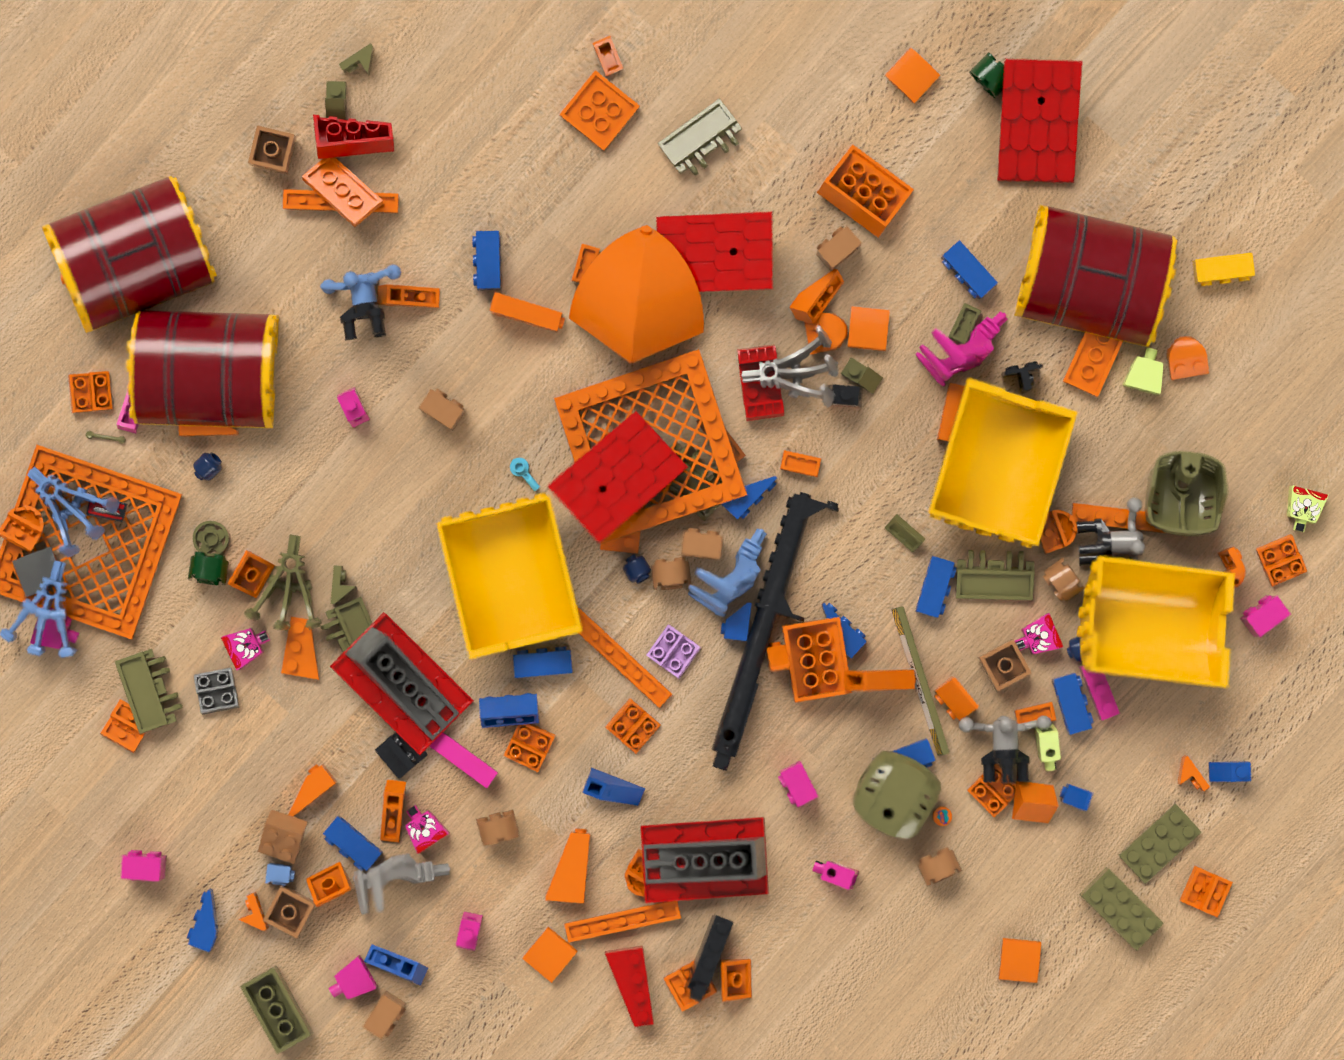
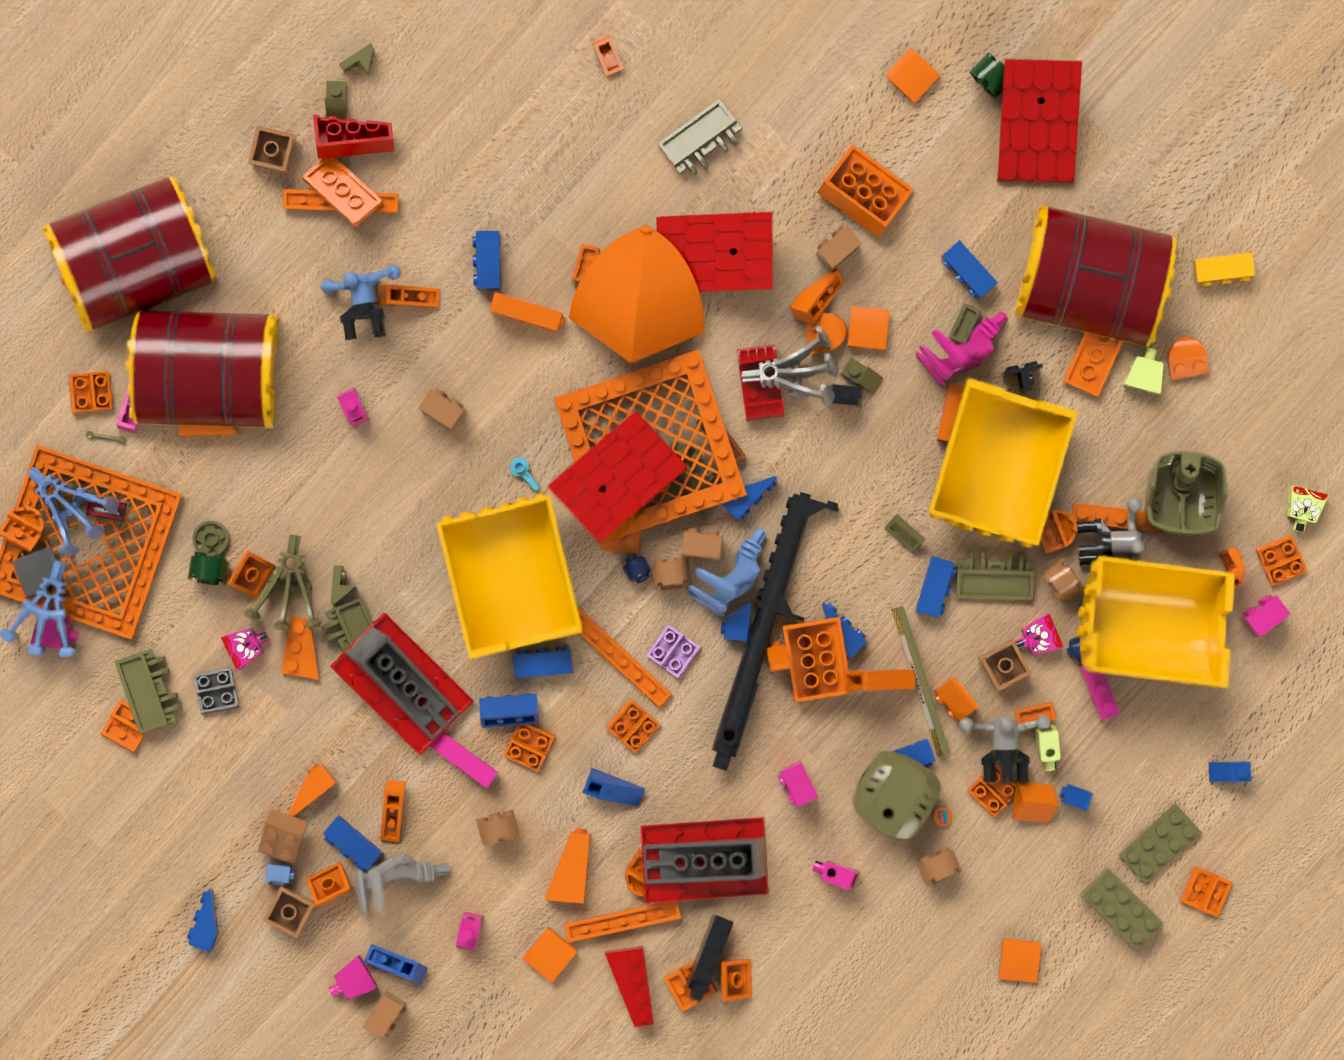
dark pink brick [121,850,167,881] -> none
dark blue head [193,452,222,481] -> none
orange slope [239,892,269,931] -> none
olive brick [240,965,314,1054] -> none
black bracket [375,732,428,779] -> none
torso [405,805,449,854] -> none
orange plate [559,70,640,151] -> none
orange plate [780,450,822,477] -> none
blue brick [1052,673,1094,735] -> none
orange slope [1177,755,1210,791] -> none

